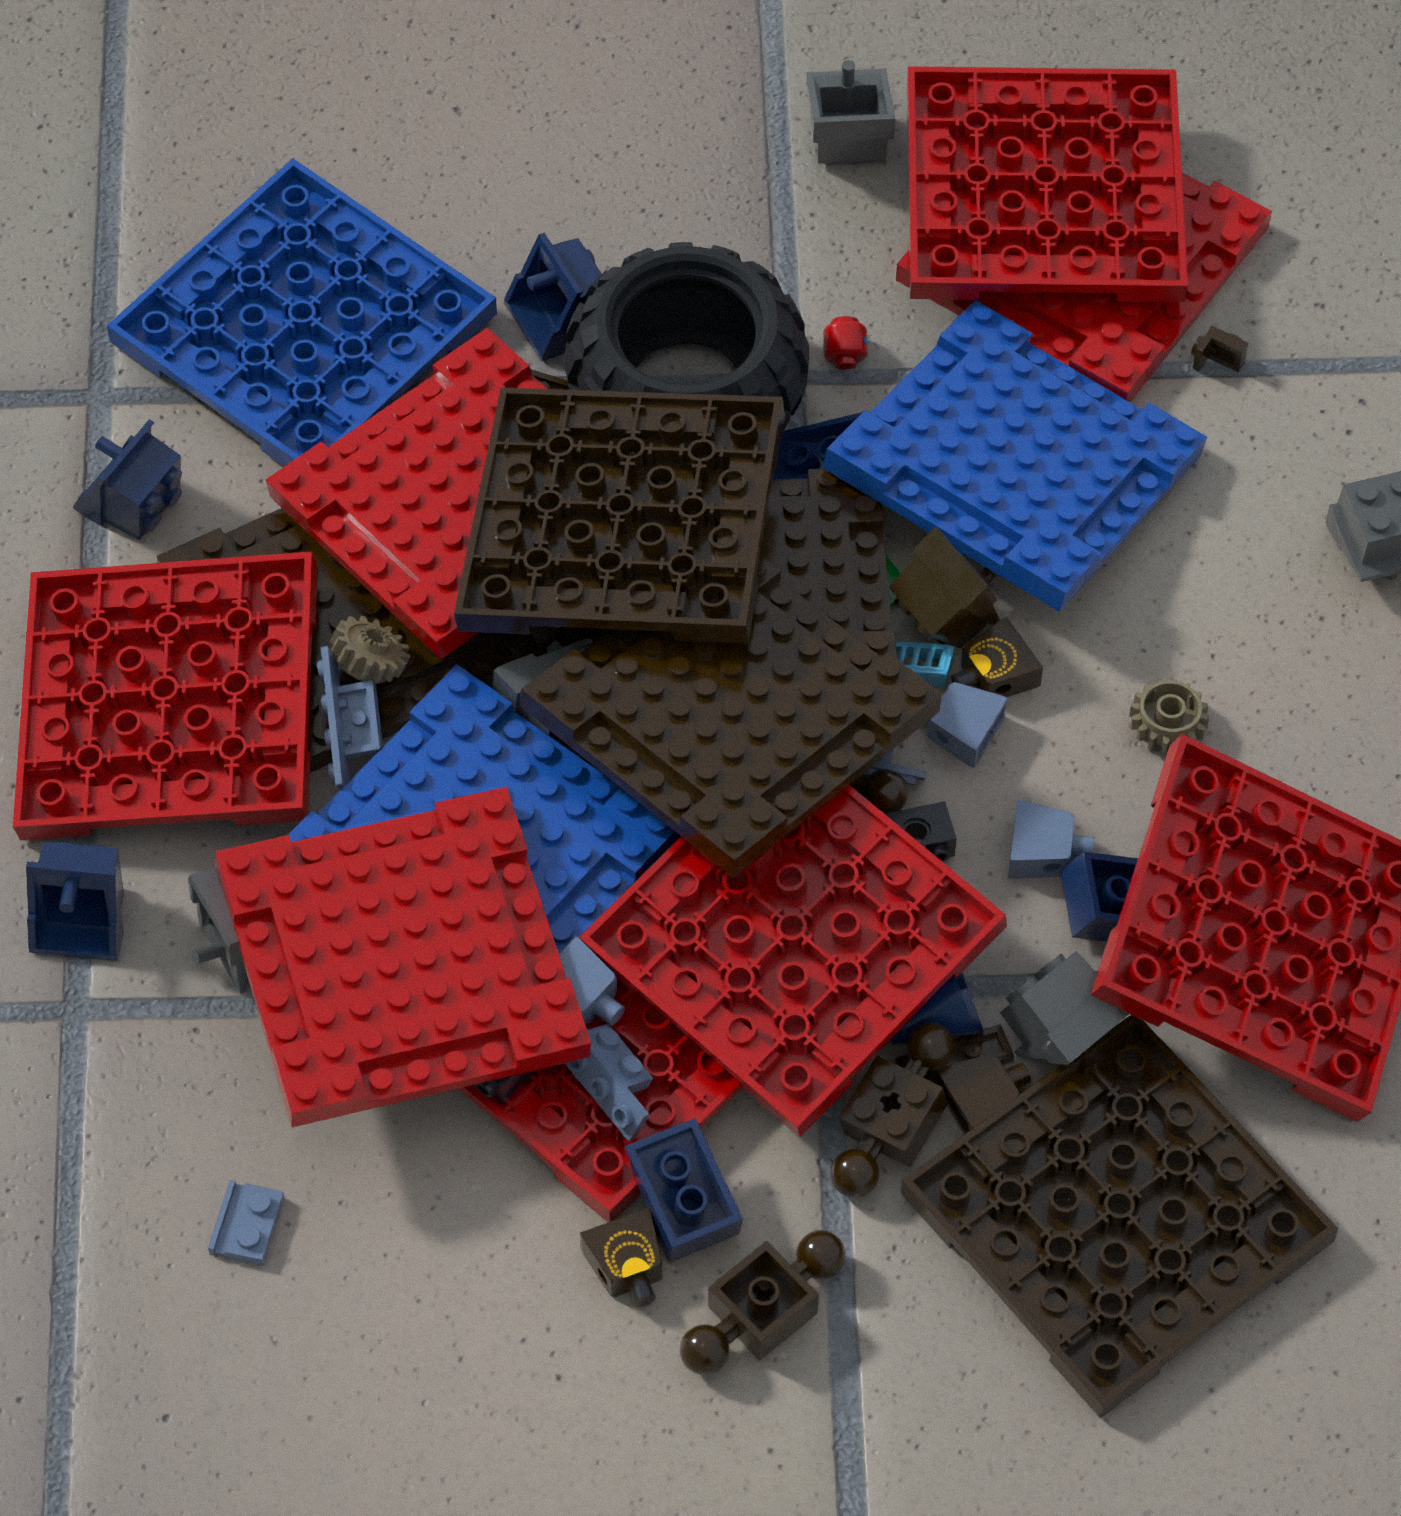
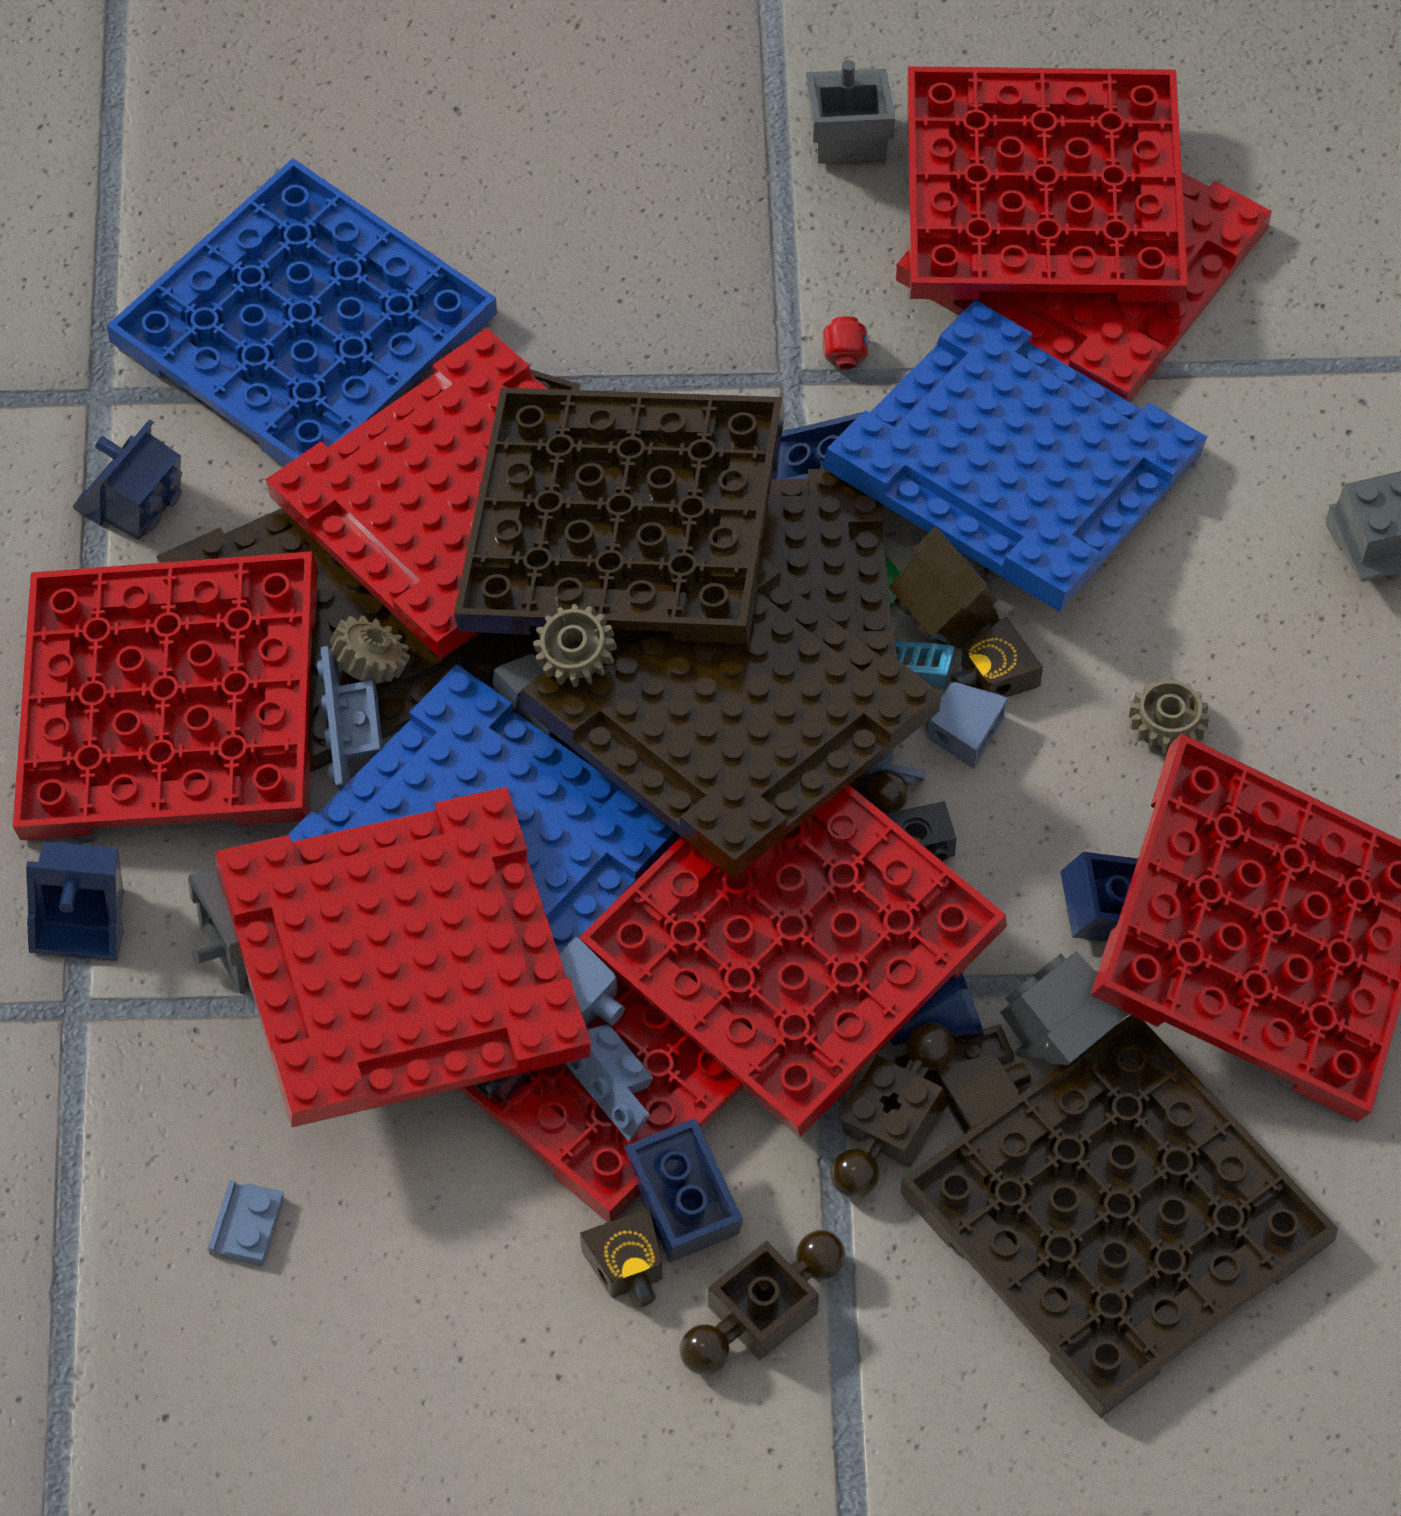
dark blue piece [504,233,602,361] -> none
black tyre [564,242,809,433] -> none
sand blue torso [1008,800,1094,878] -> none
dark brown bracket [1191,326,1248,373] -> none
none -> dark tan gear [533,604,617,687]

